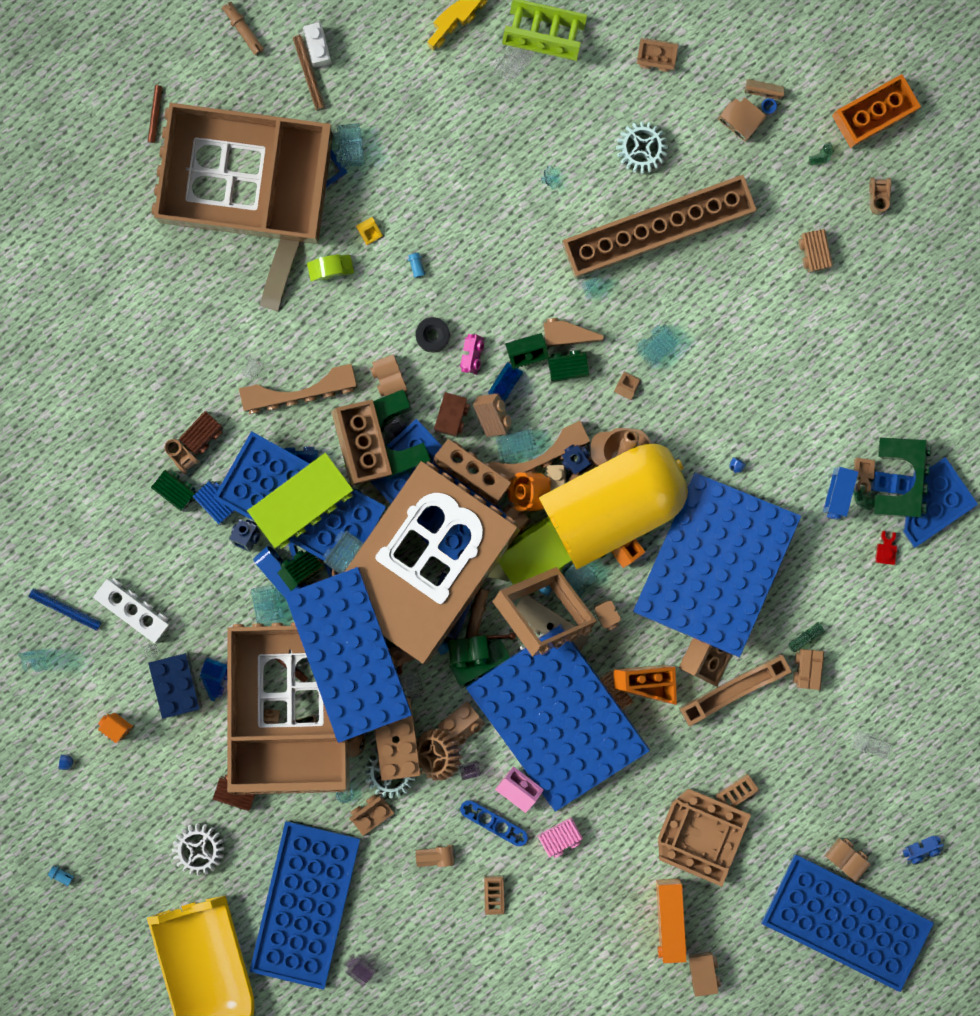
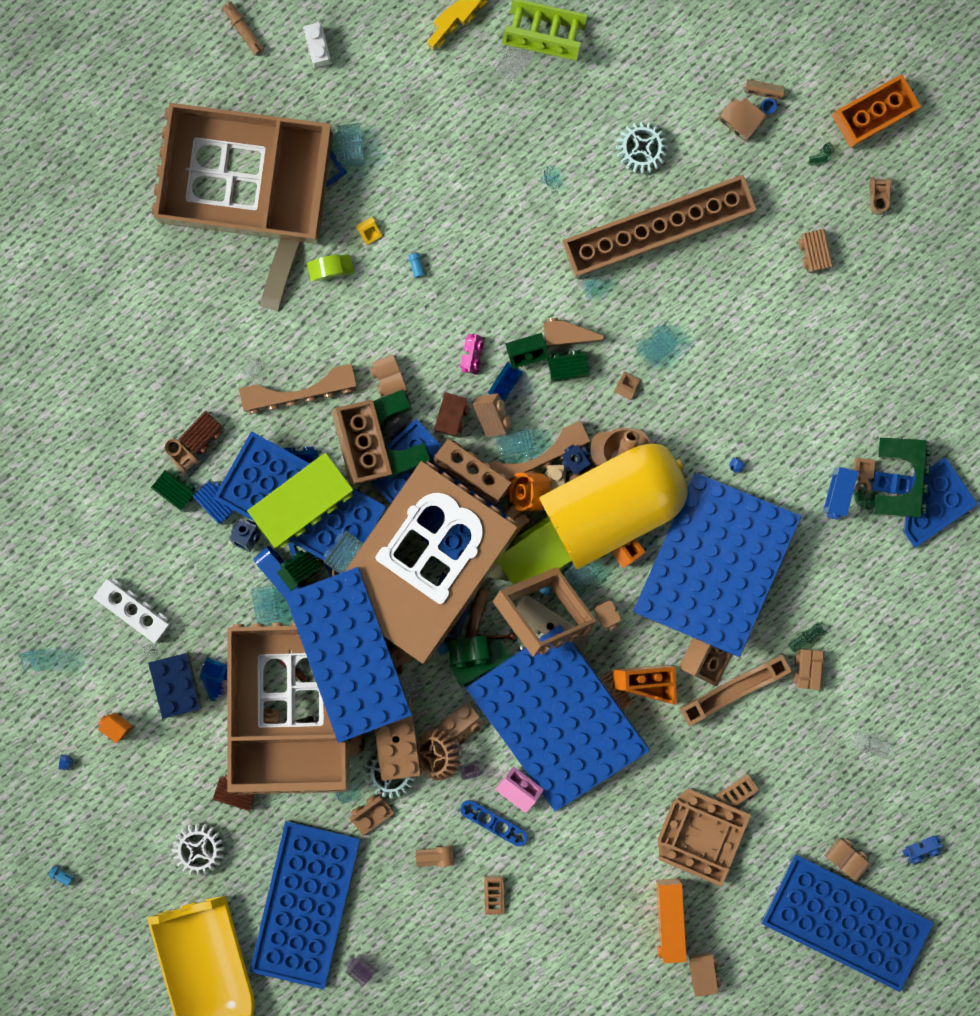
blue axle [28,588,102,631] -> none
copper bar [147,85,162,143] -> none
medium nougat axle [292,34,325,111] -> none
black tyre [415,317,450,353] -> none
bright pink brick [538,817,583,858] -> none
medium nougat bracket [637,37,678,72] -> none
red plate [875,531,897,565] -> none

